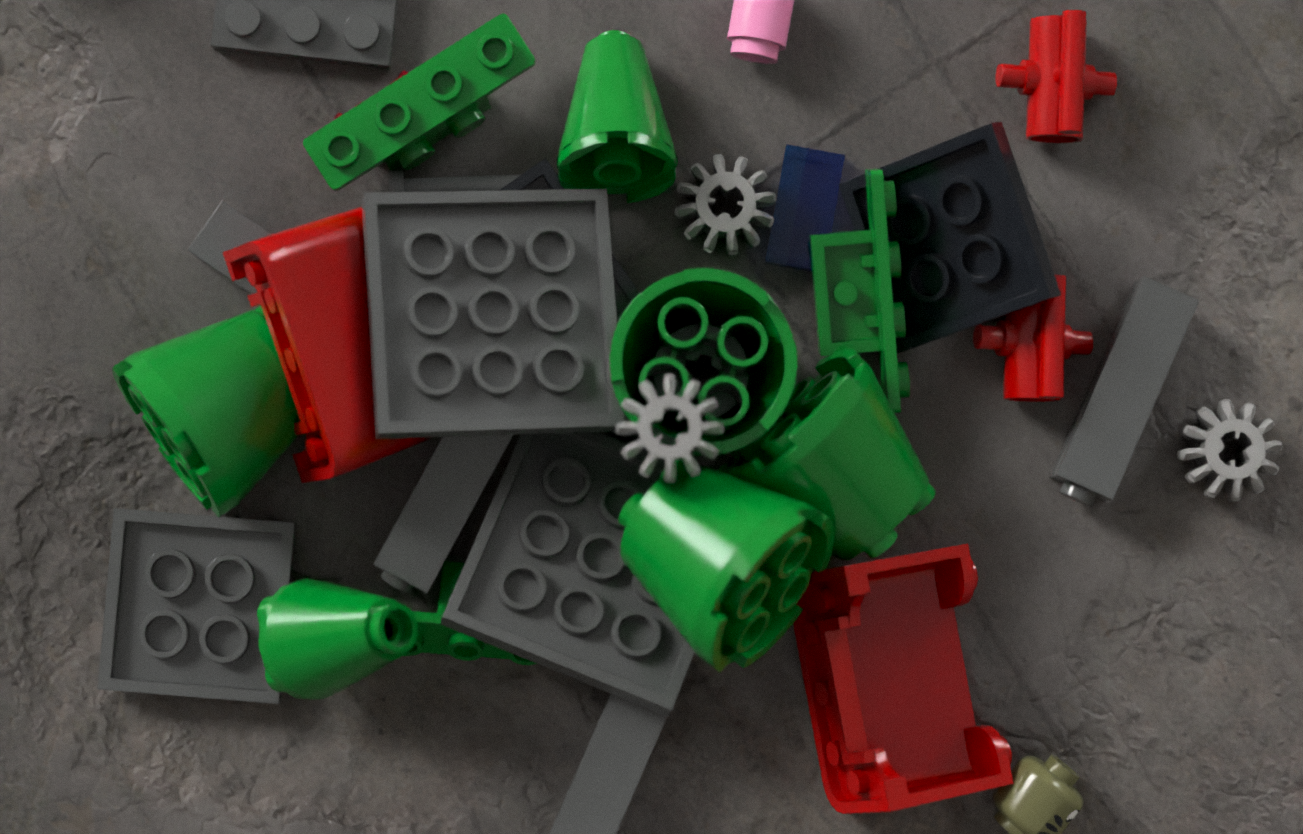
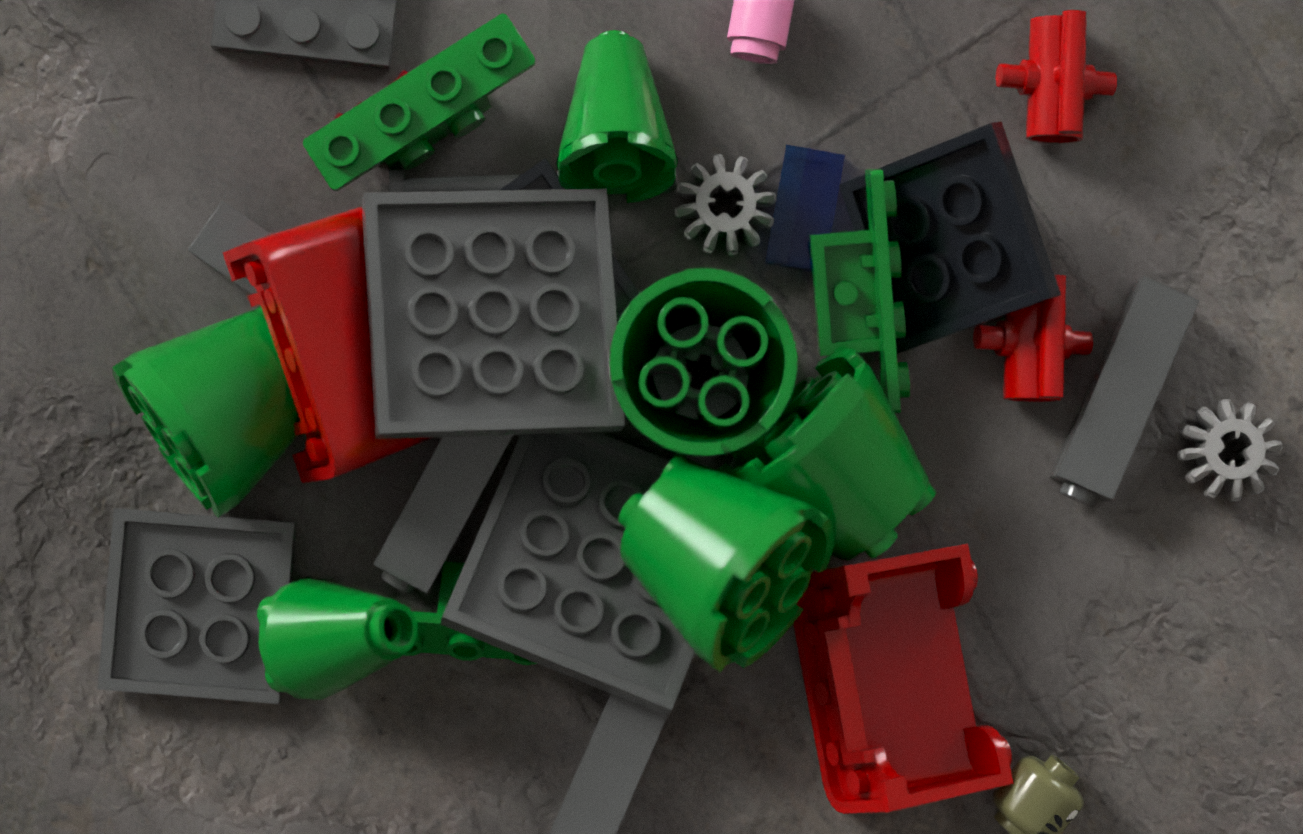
light grey gear [616,374,724,483] -> none

